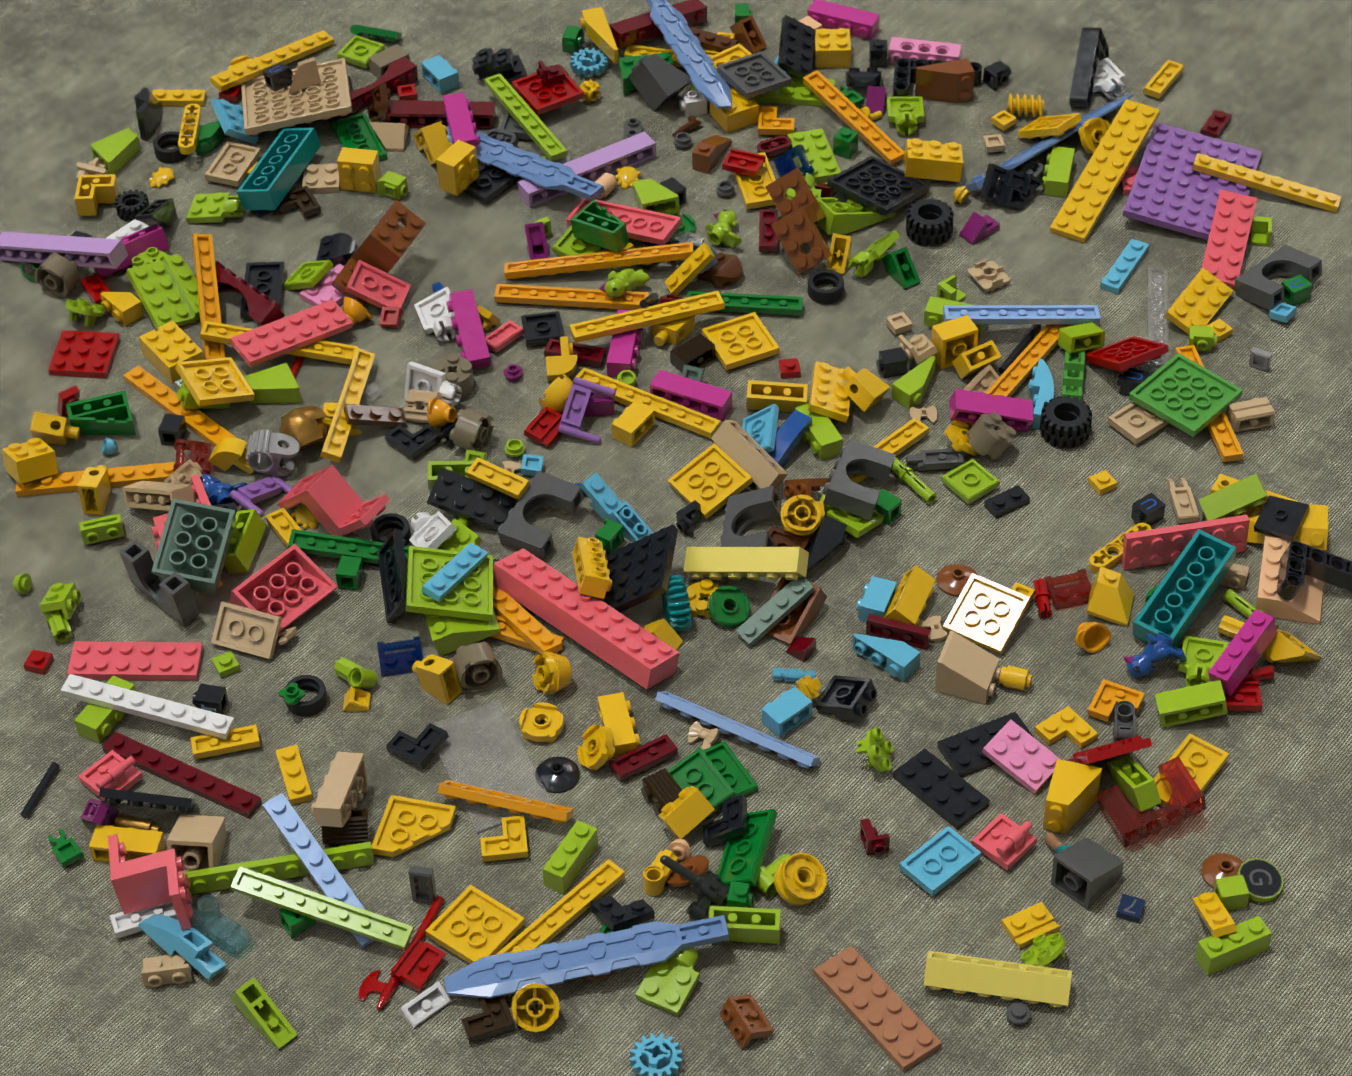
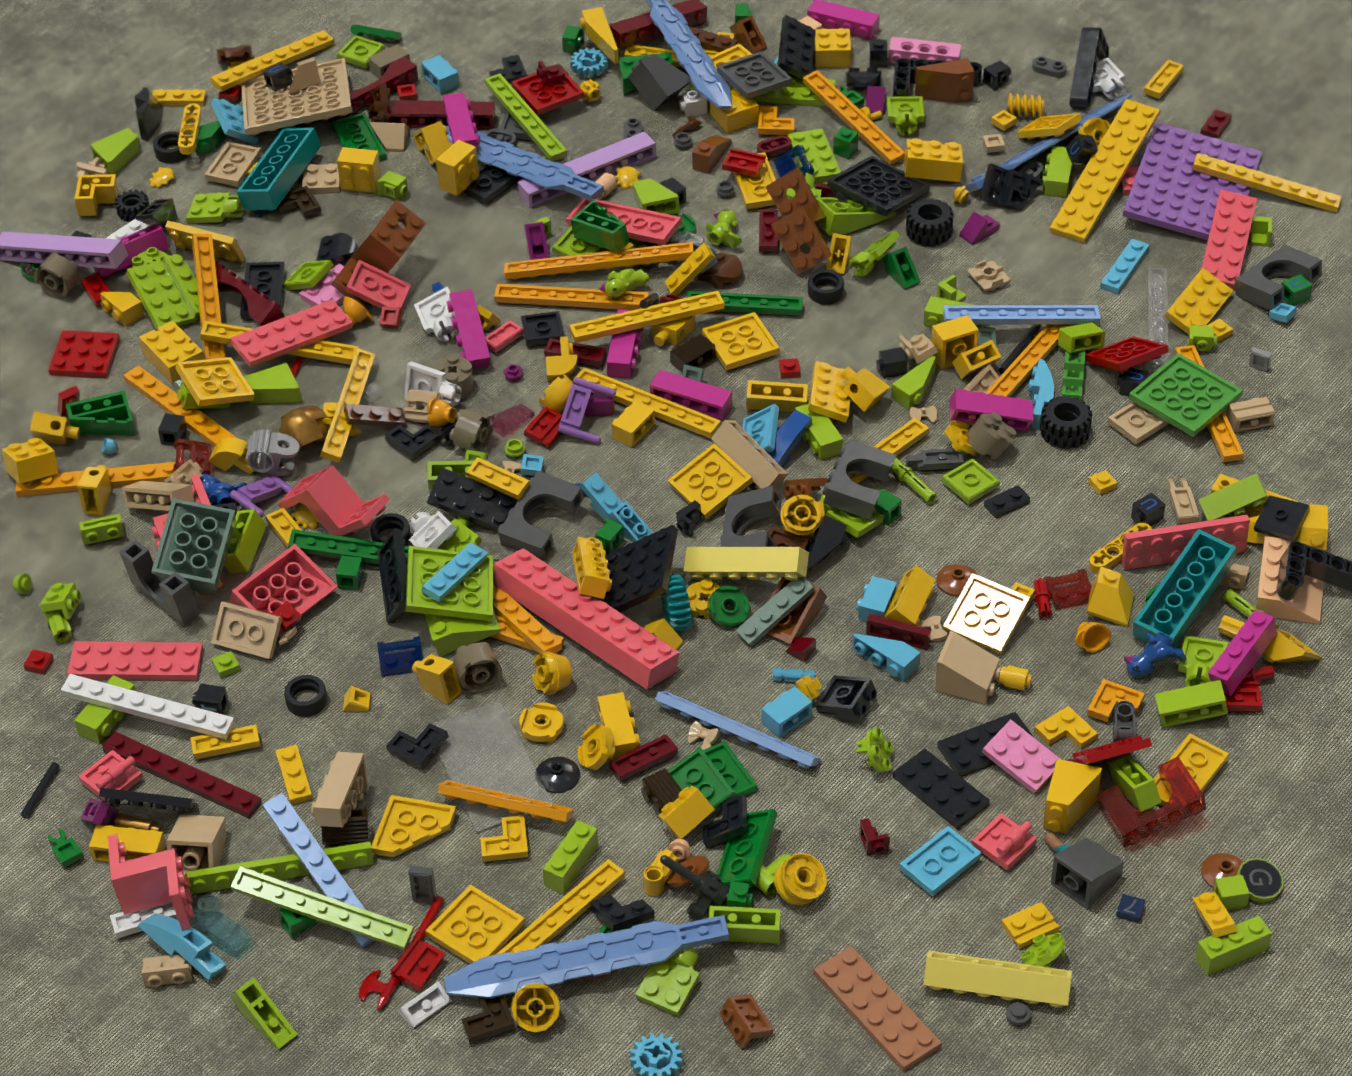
lime plate [65,298,104,327] -> none
green plate [279,683,305,705] -> none
lime piece [334,657,377,689] -> none
black plate [472,48,513,80] -> none
lime plate [617,370,637,387] -> none
tan plate [886,312,913,335] -> none
none -> yellow plate [165,221,245,263]
none -> reddish brown slope [216,45,253,64]
none -> red plate [271,601,302,631]
none -> clear pink slope [491,403,535,436]
none -> sand green plate [977,327,997,346]
none -> dark grey plate [1032,56,1067,78]
none -> black brick [1066,134,1098,164]

